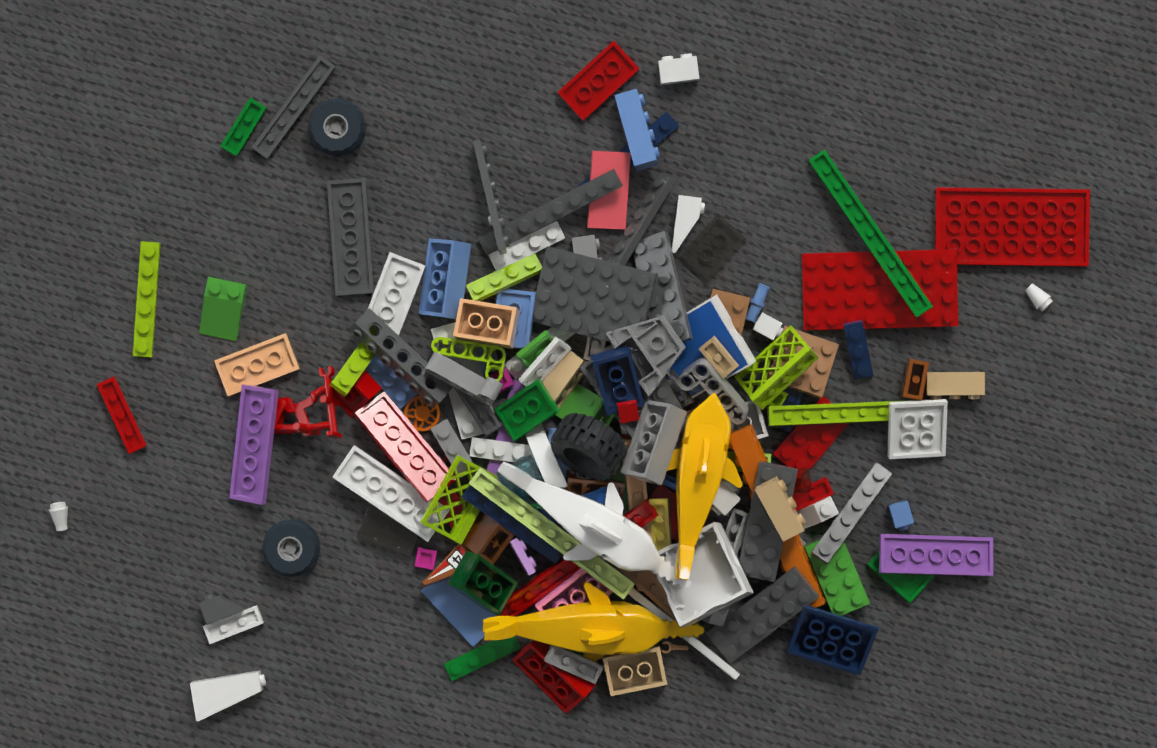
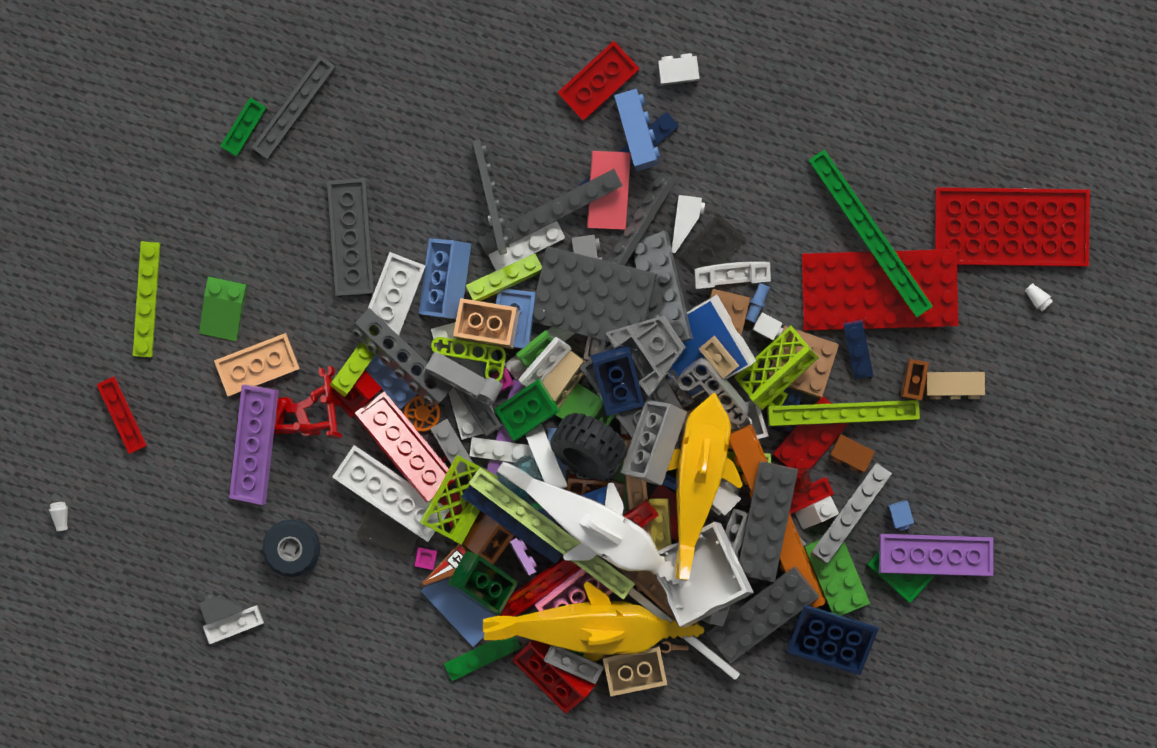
white slope [190,670,266,721] -> none
black wheel [308,98,366,157] -> none
red tile [617,400,640,423] -> none
tan brick [755,476,806,542] -> none
white plate [888,399,948,459] -> none
none -> white slope [694,262,771,289]
none -> dark orange brick [829,434,875,474]

